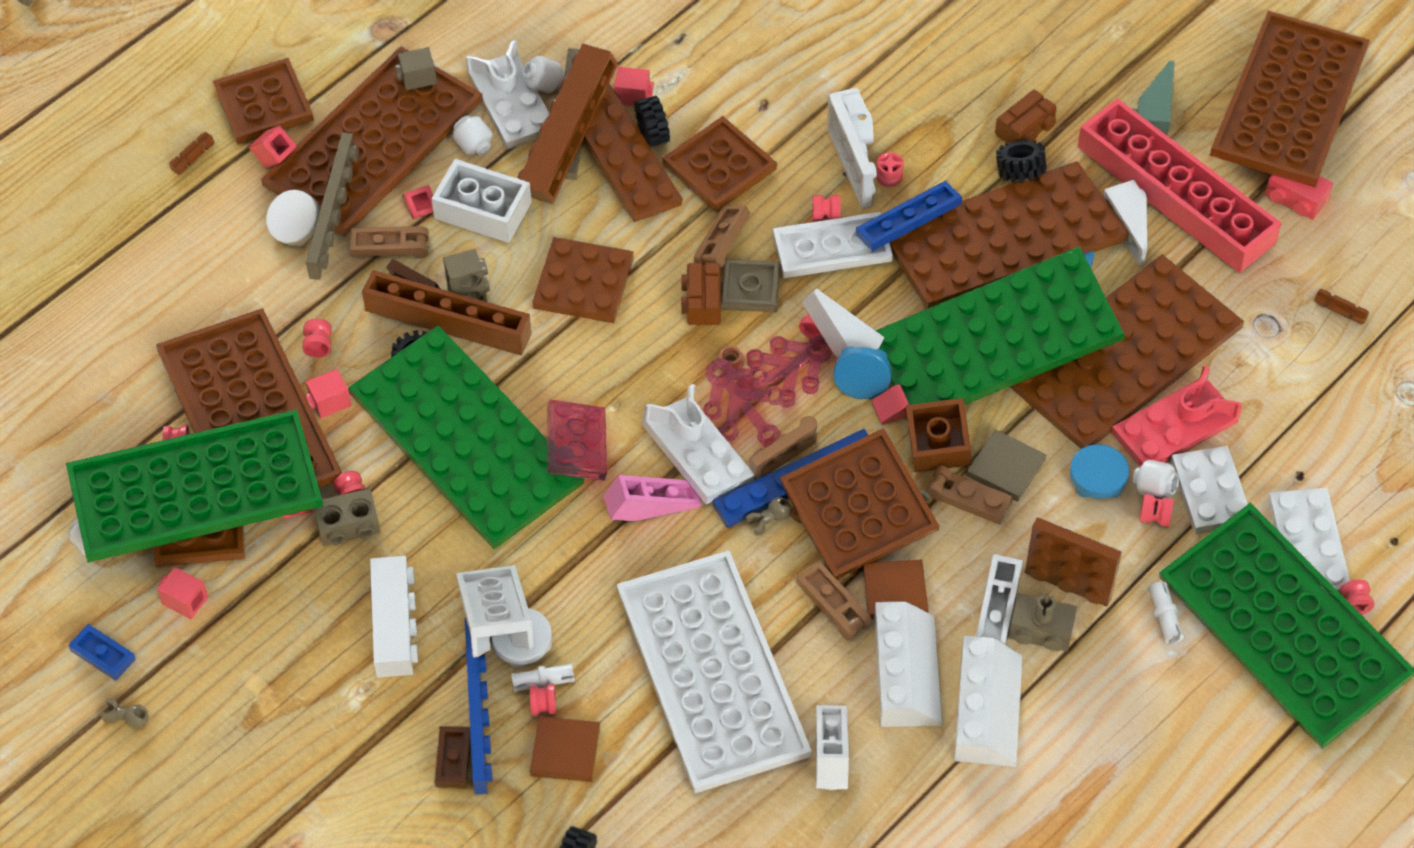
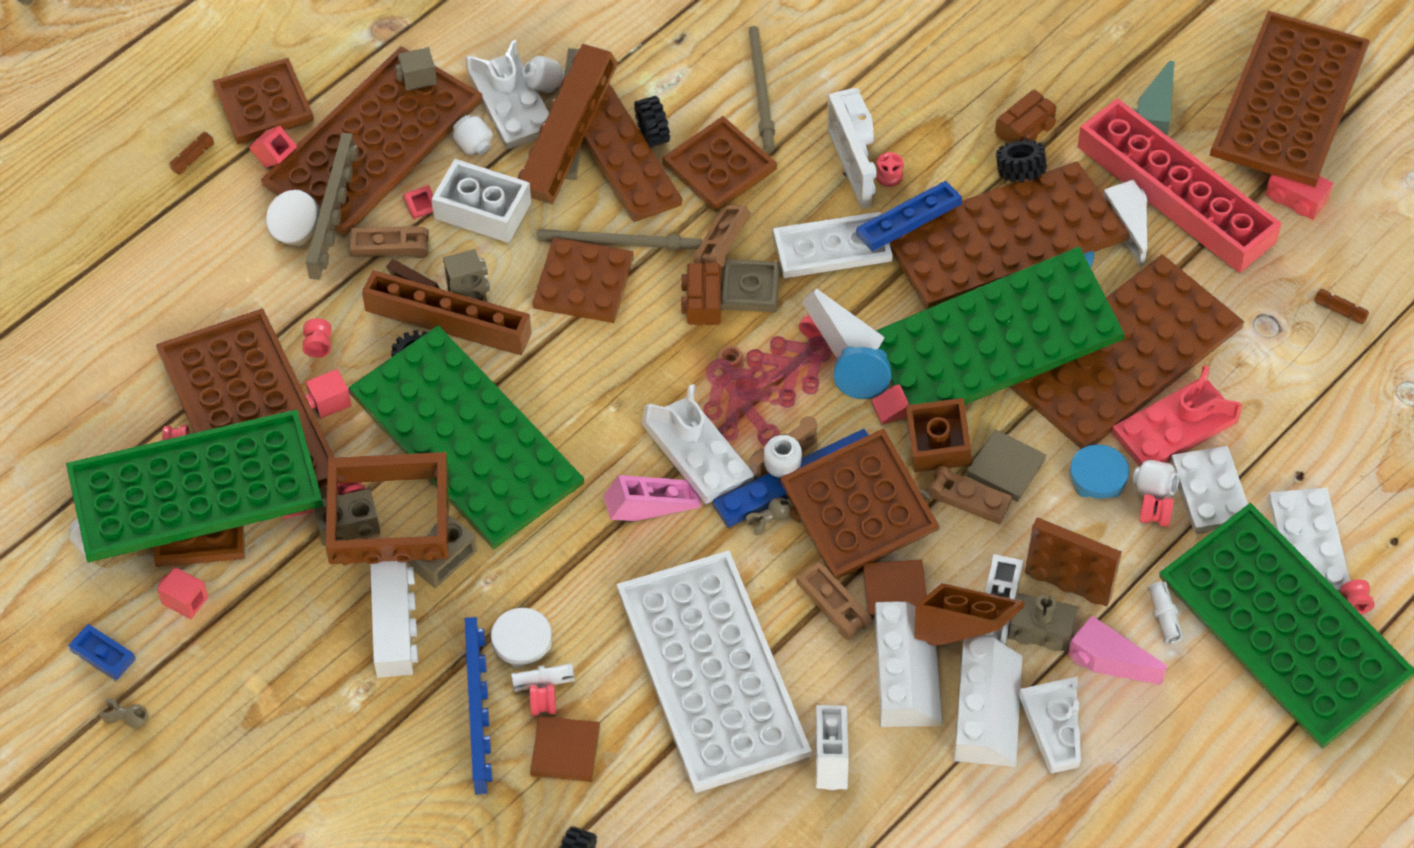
reddish brown plate [435,726,471,788] -> none
white plate [456,565,534,657] -> none
clear pink plate [547,399,607,481] -> none
coral brick [614,67,654,106] -> none
coral wheel [812,195,841,222] -> none
none -> dark orange window [326,452,449,566]
none -> dark tan brick [409,516,477,588]
none -> dark tan bar [537,229,702,251]
none -> dark tan bar [748,26,775,153]
none -> white head [764,435,802,478]
none -> dark orange slope [915,583,1025,646]
none -> white wing [1019,676,1081,774]
none -> bright pink slope [1068,616,1167,685]

